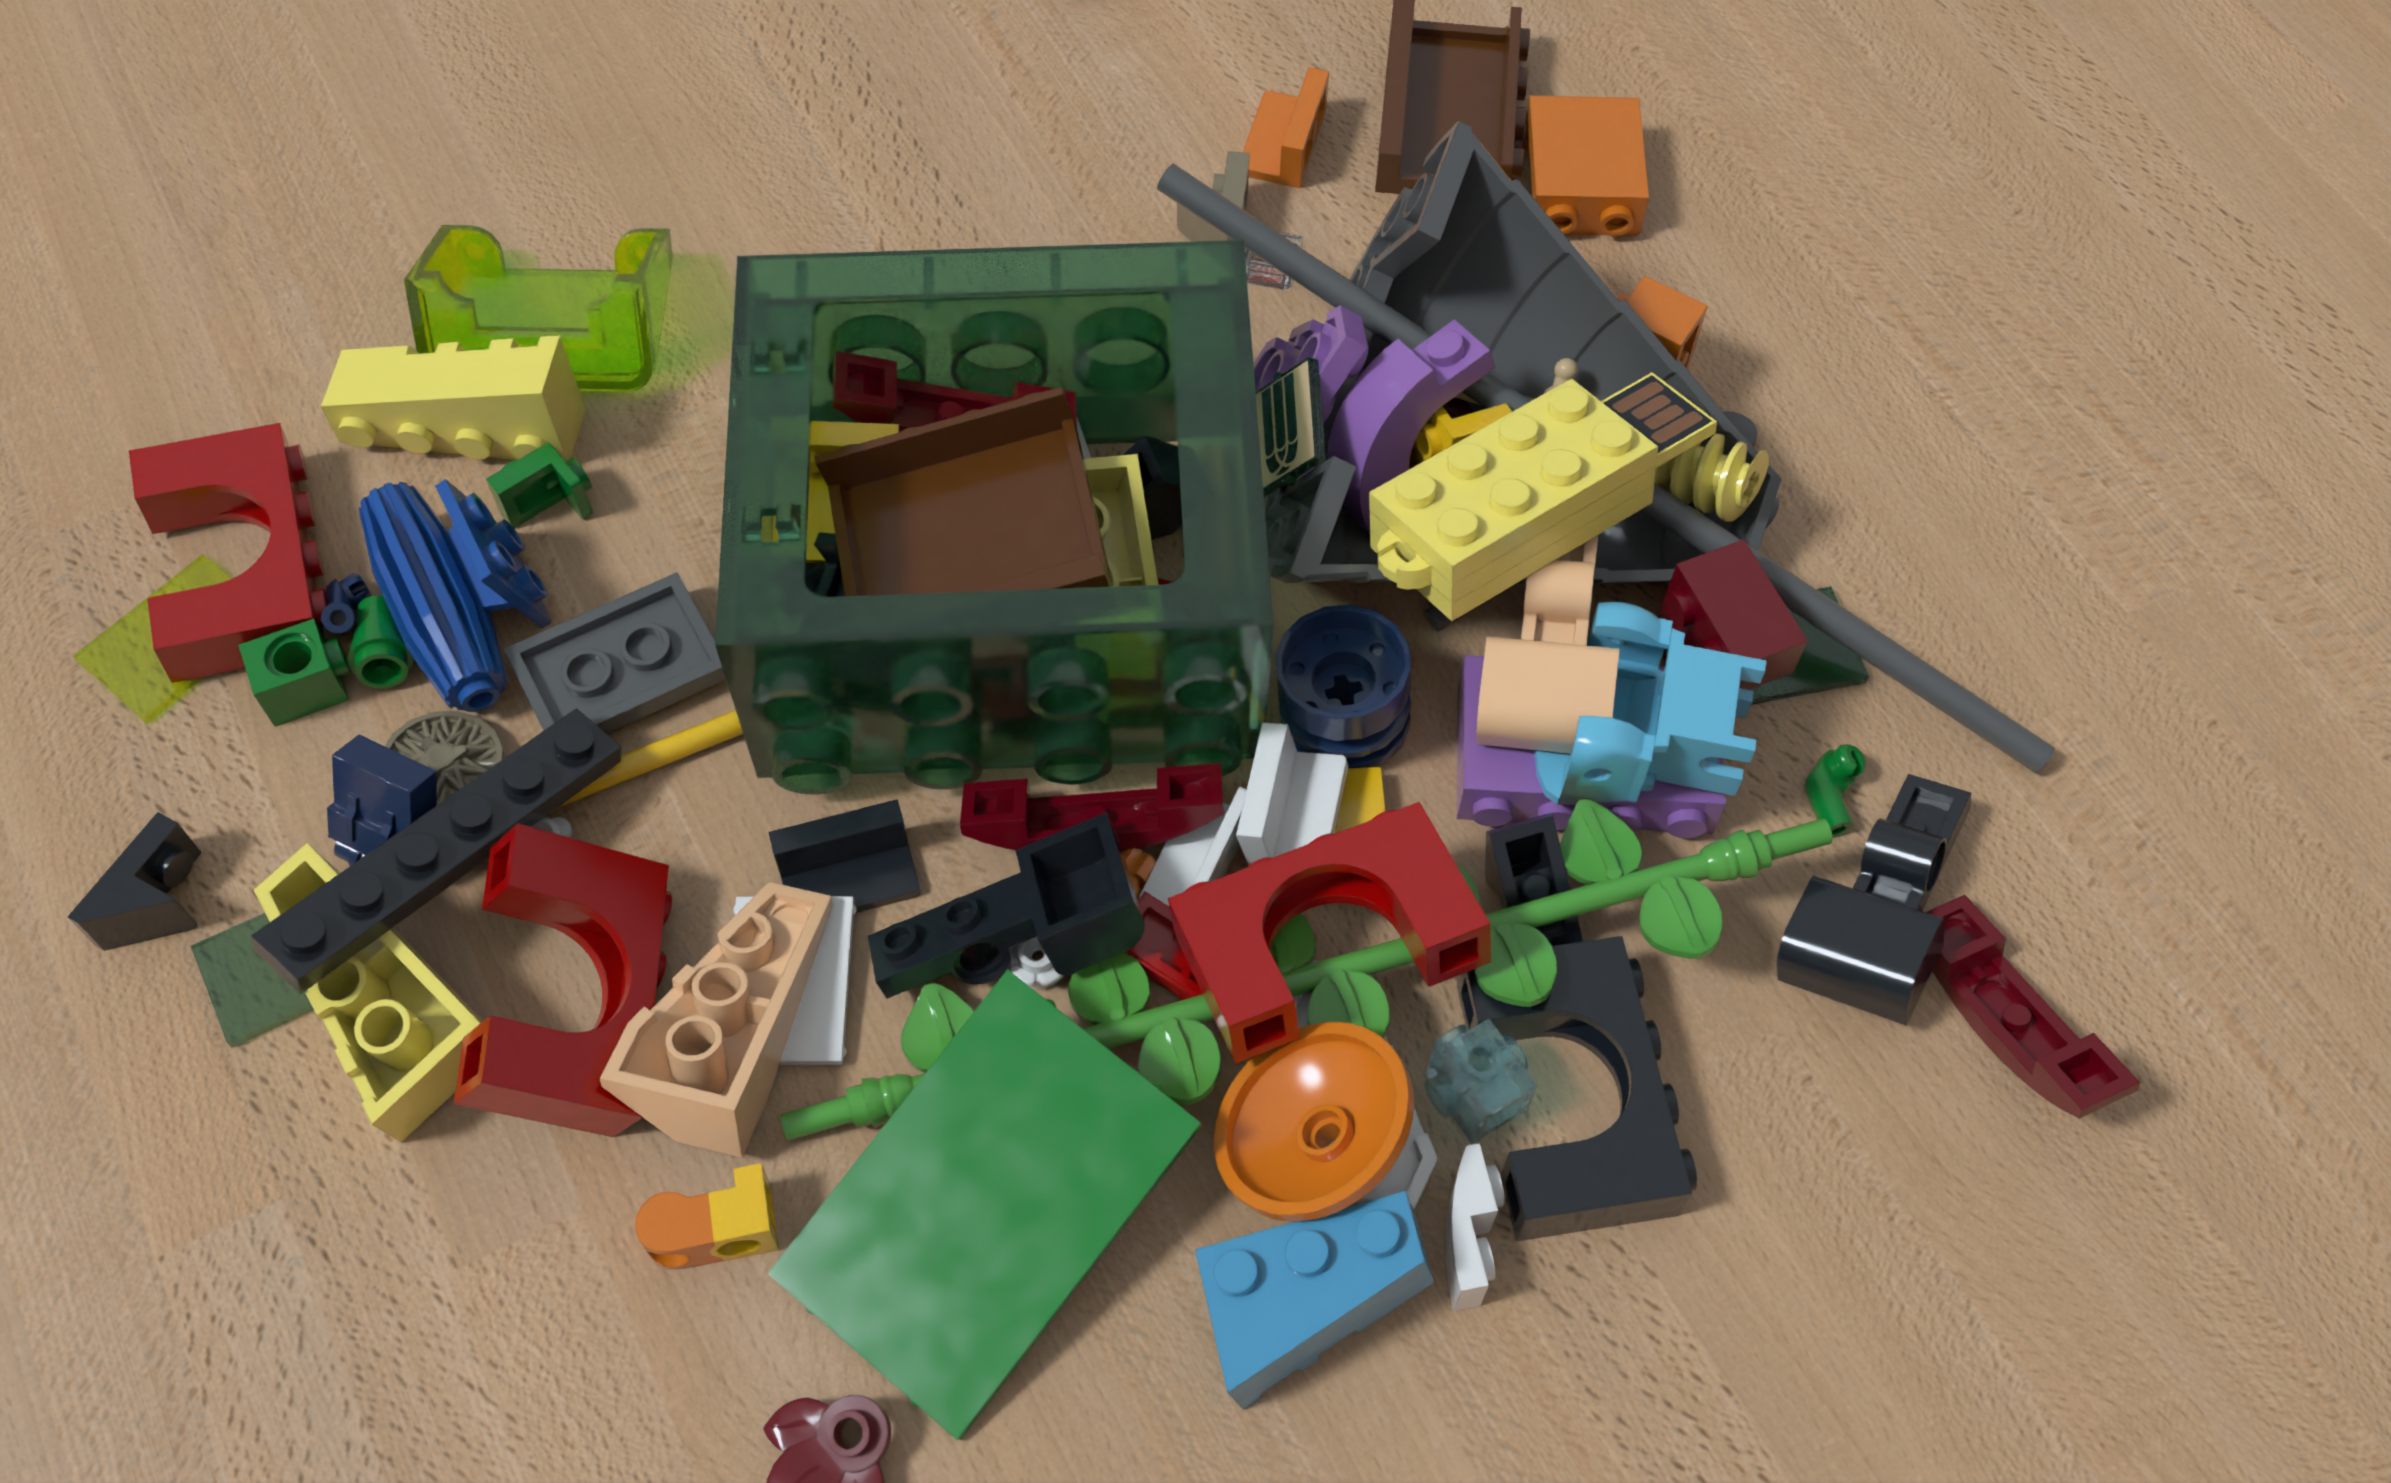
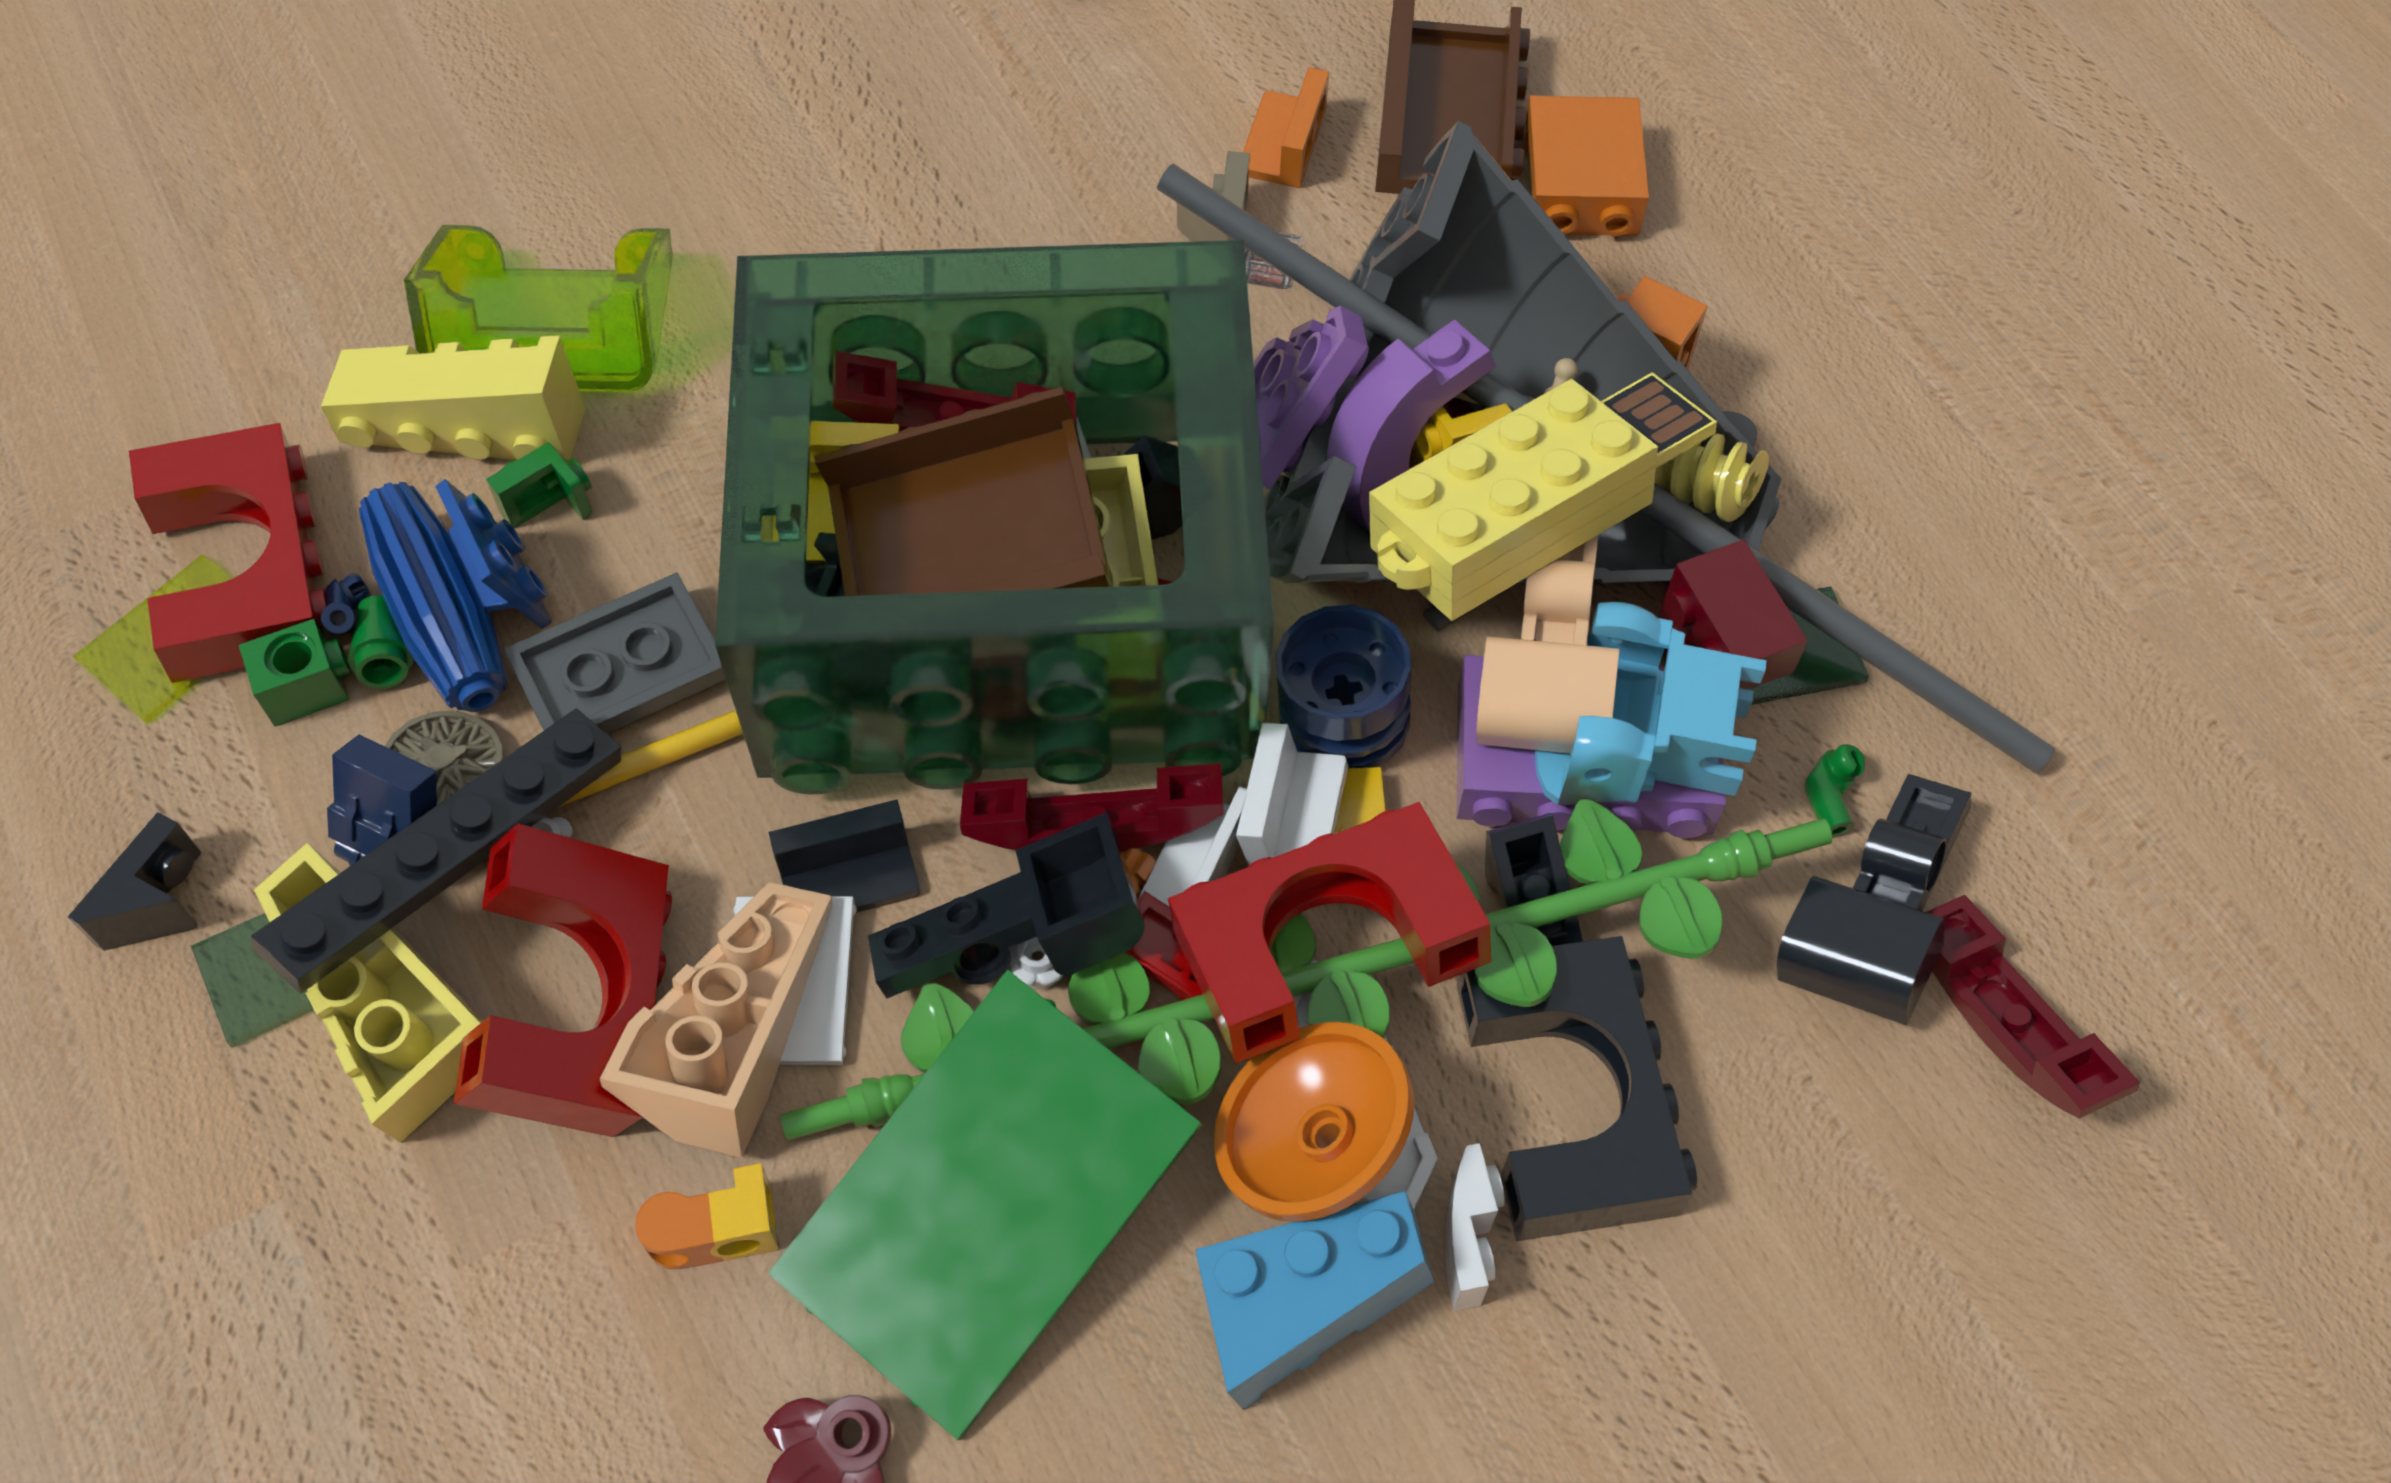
clear green piece [1246,357,1326,499] -> none
clear light blue brick [1425,1019,1537,1144] -> none

